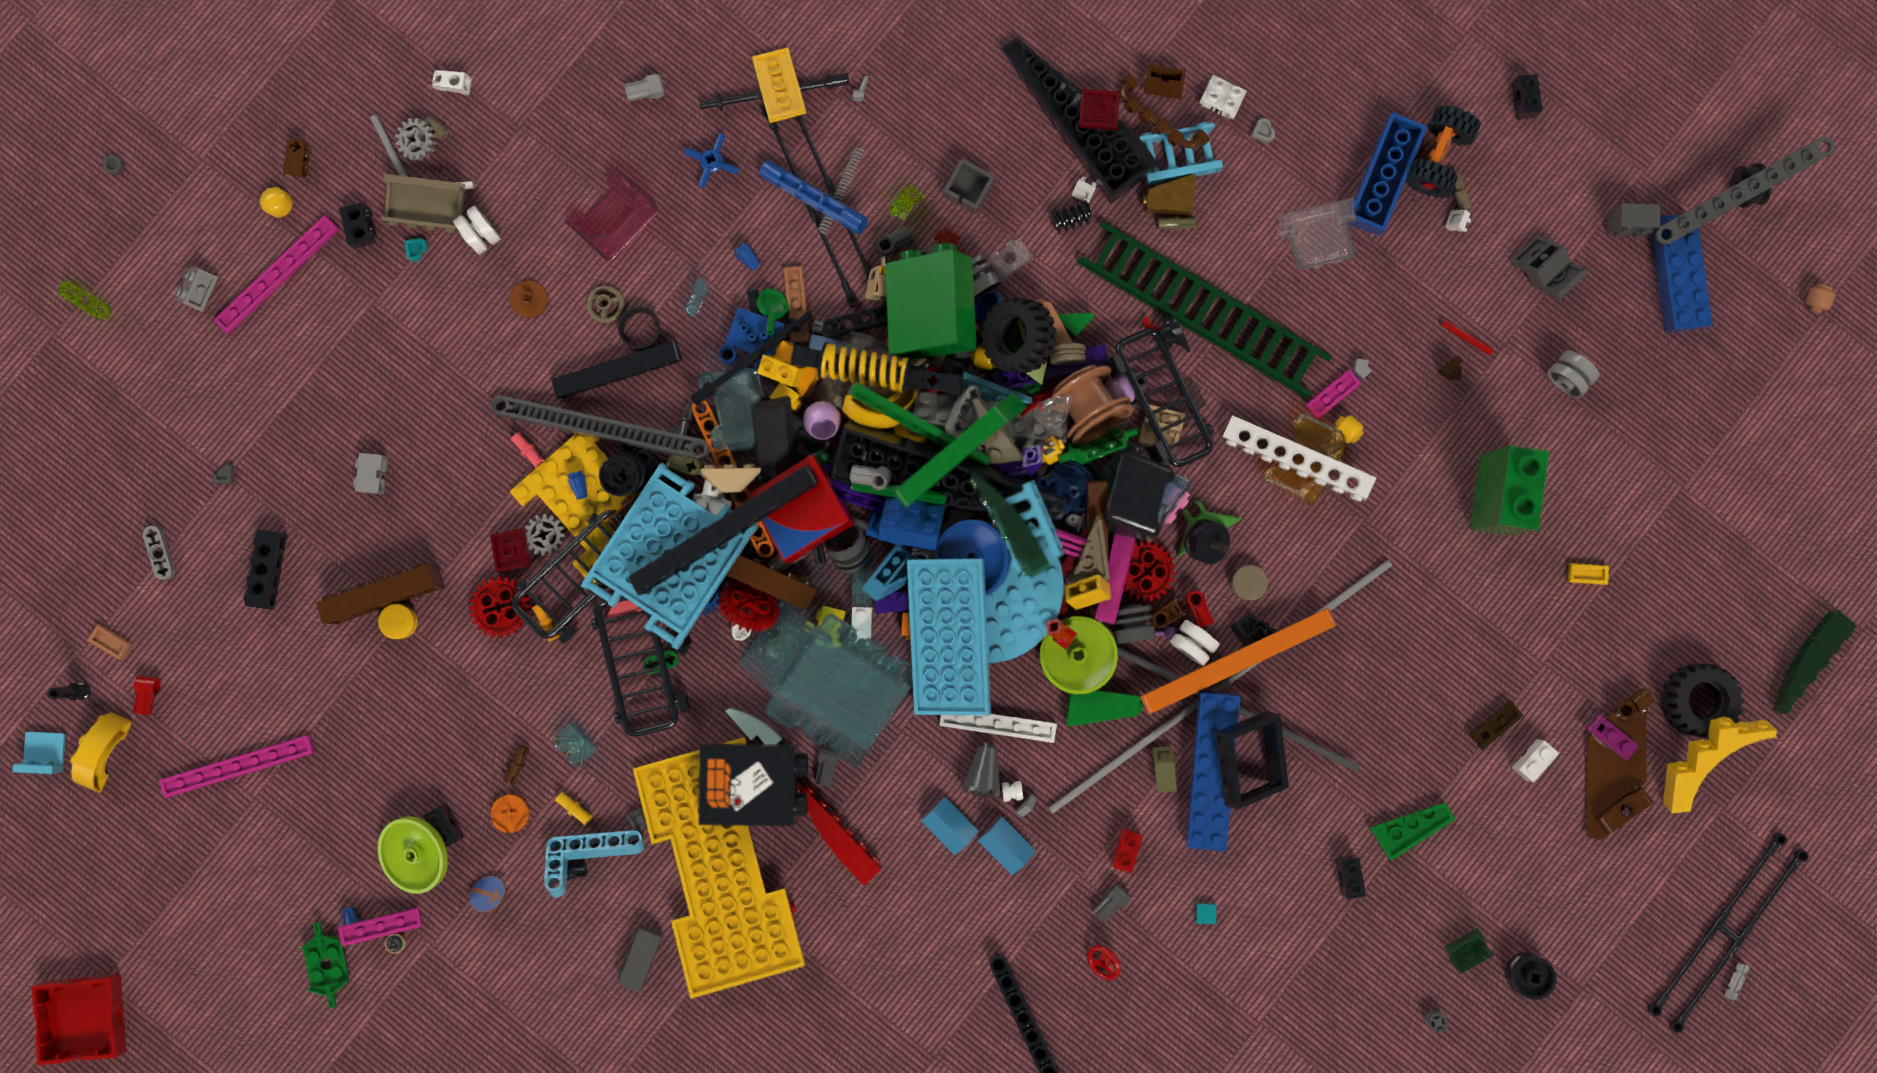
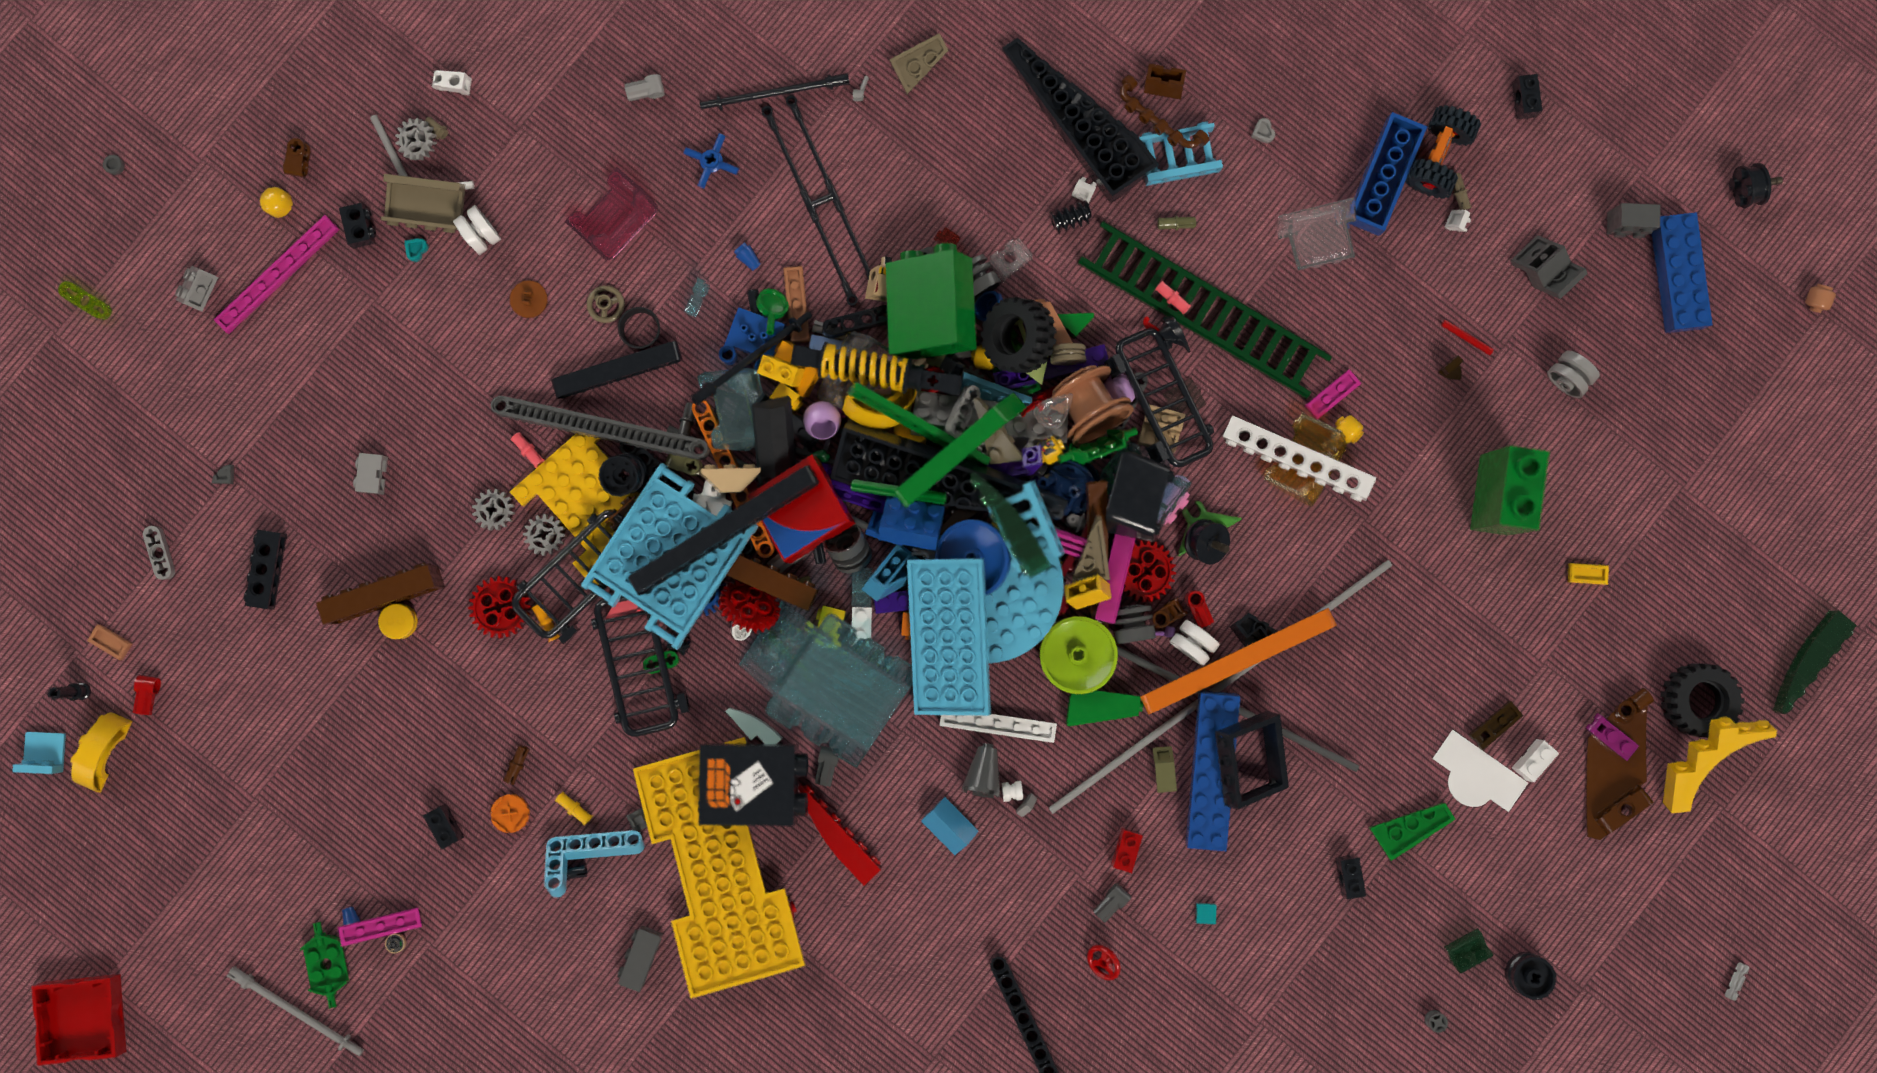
dark pink tile [159,735,315,798] -> none
lime dish [378,816,448,894] -> none
blue piece [469,875,506,913] -> none
dark red tile [490,528,531,573] -> none
clear light blue brick [552,722,599,767] -> none
blue cone [567,471,588,500] -> none
yellow tile [752,47,807,123] -> none
blue piece [759,160,868,234] -> none
light grey piece [818,148,865,235] -> none
light grey piece [850,465,892,490] -> none
dark grey piece [876,225,914,257] -> none
clear neon green bracket [889,185,925,220] -> none
dark grey piece [943,158,995,215] -> none
dark azure piece [978,817,1036,875] -> none
red piece [1046,618,1078,650] -> none
dark red tile [1079,89,1120,130] -> none
pearl gold slope [1142,174,1196,216] -> none
white hinge [1199,75,1247,119] -> none
dark tan head [1230,565,1268,601] -> none
light grey piece [1352,359,1372,380] -> none
black bar [1647,833,1809,1033] -> none
dark grey plate [1654,137,1835,244] -> none
none -> light grey bar [227,966,364,1057]
none -> light grey gear [472,489,515,531]
none -> dark tan wing [889,33,948,94]
none -> coral pin [1154,280,1191,315]
none -> white sticker [1433,730,1528,812]

